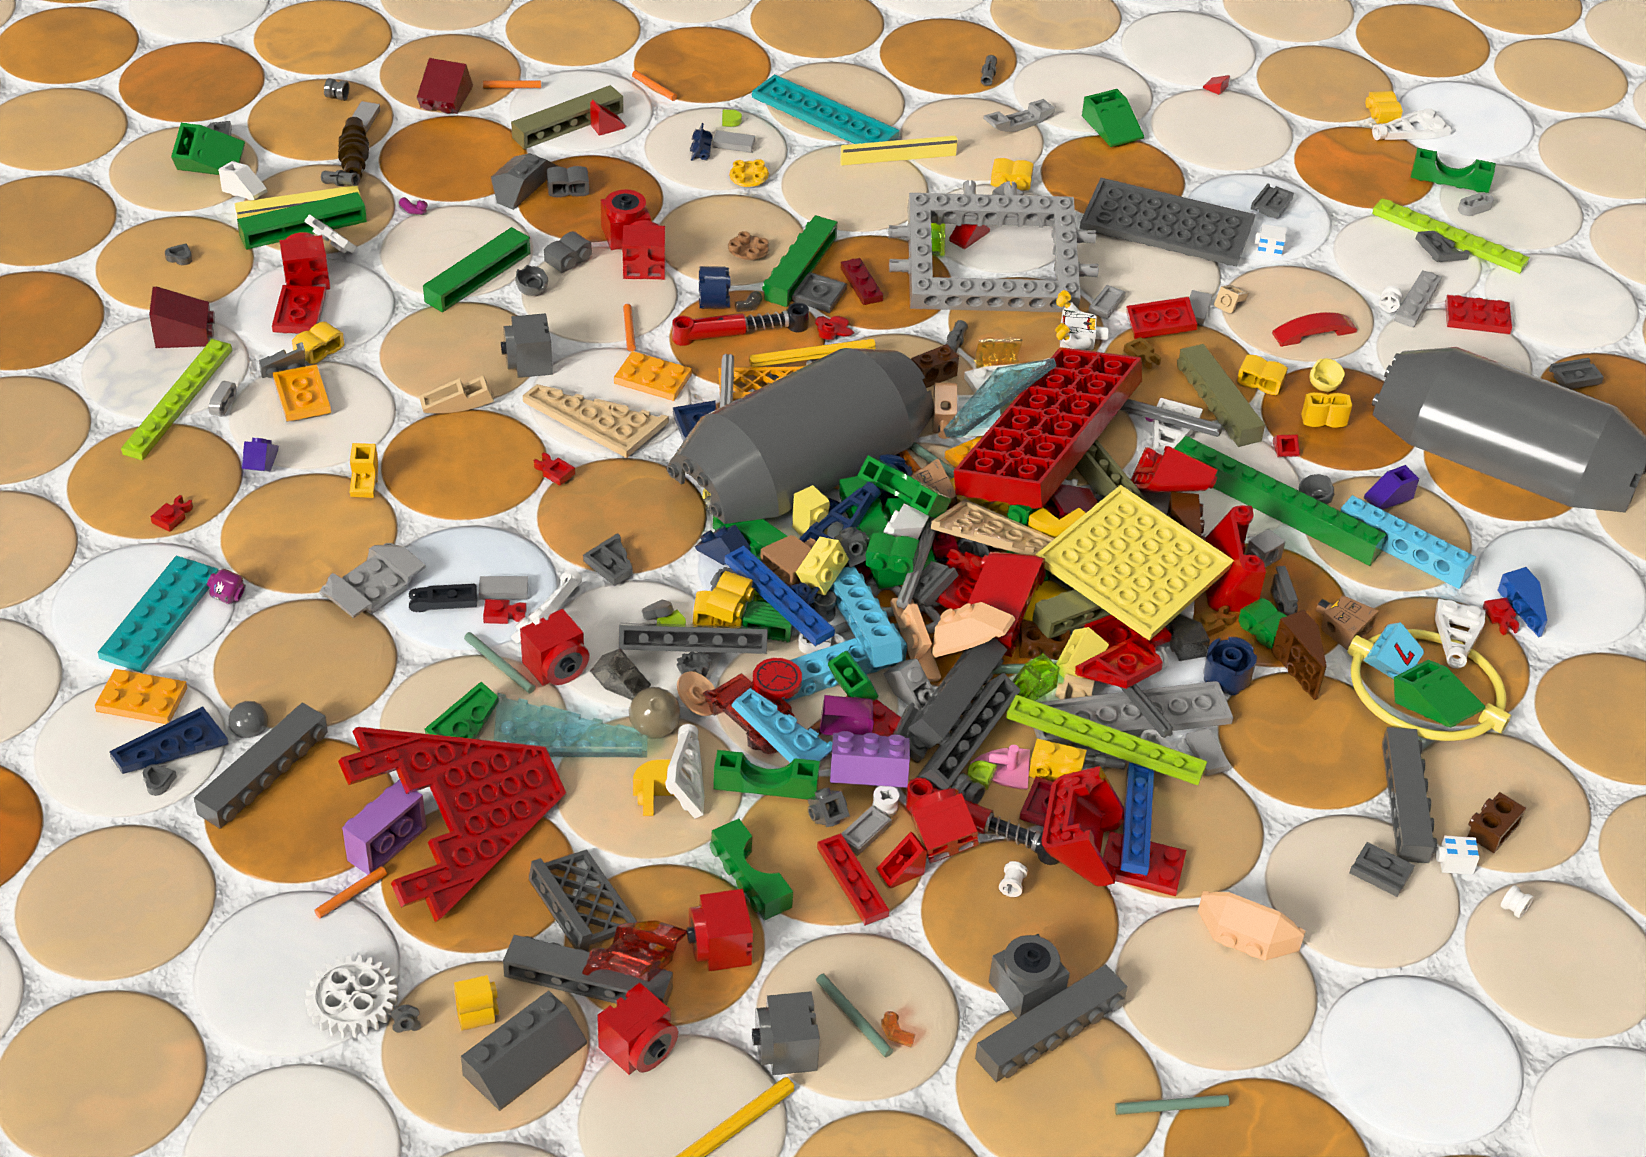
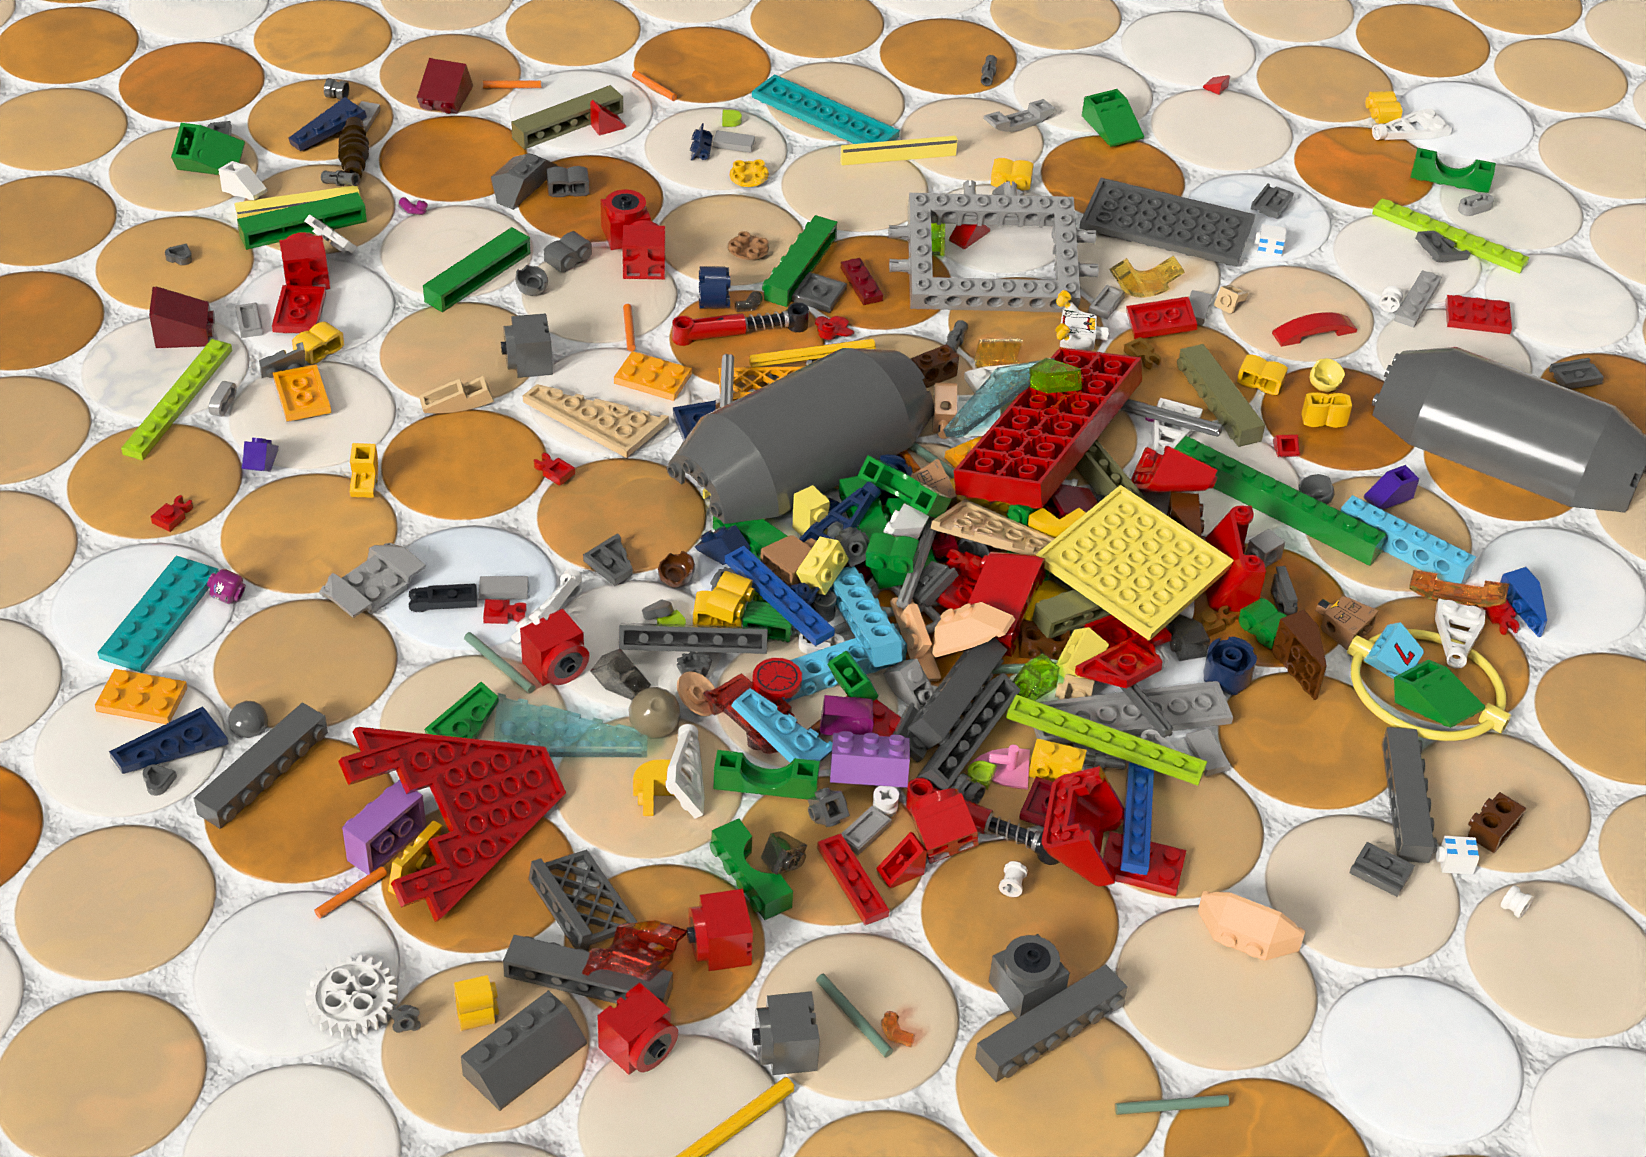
none -> light grey tile [235,302,263,338]
none -> dark blue wing [288,97,367,151]
none -> yellow wing [388,820,442,895]
none -> reddish brown hair [658,551,695,588]
none -> clear smoke slope [761,831,808,875]
none -> clear neon green slope [1029,358,1082,393]
none -> clear yellow arch [1109,255,1185,298]
none -> clear orange slope [1409,570,1509,608]

